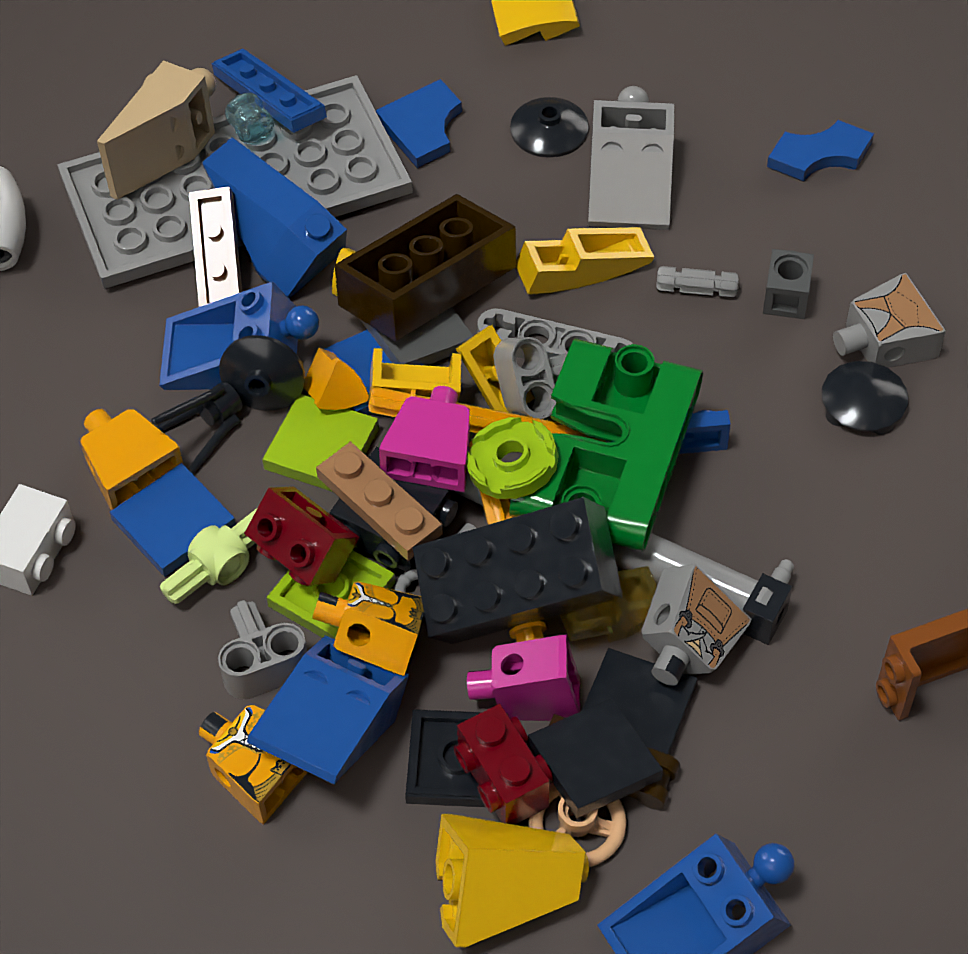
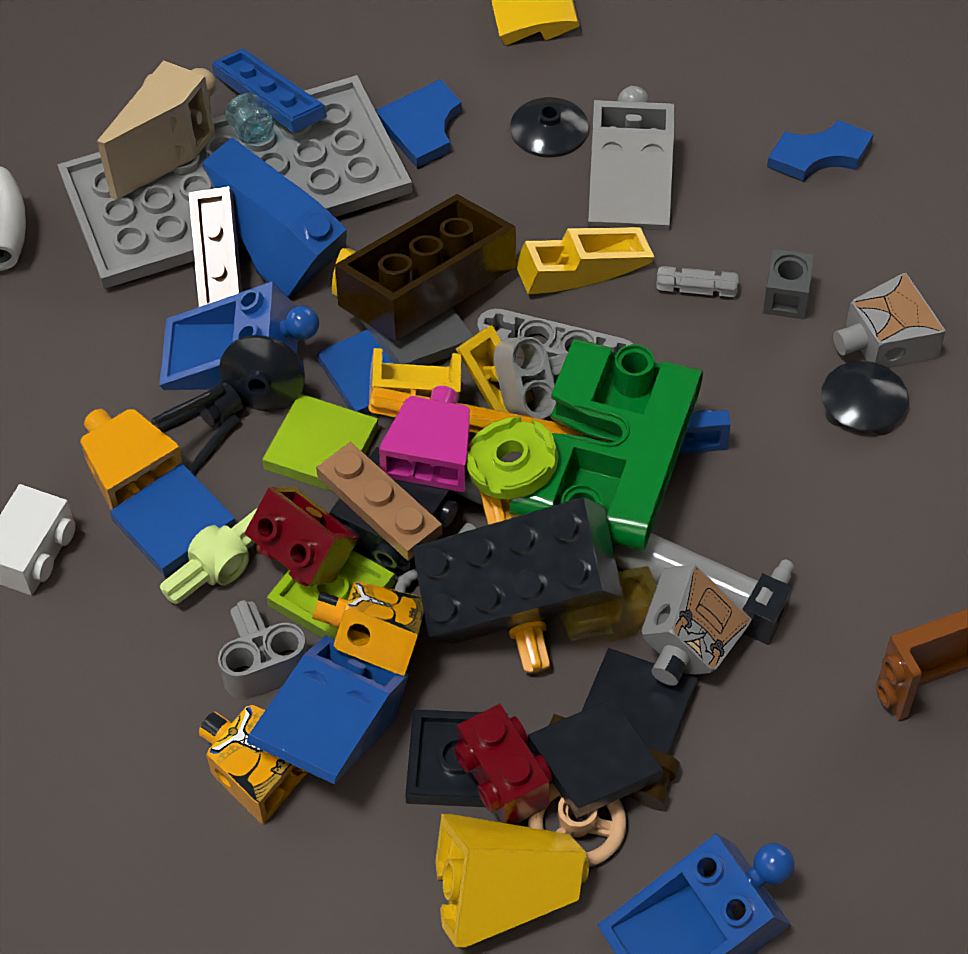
light orange tile [303,348,369,410] -> none
dark pink torso [467,635,580,721] -> none

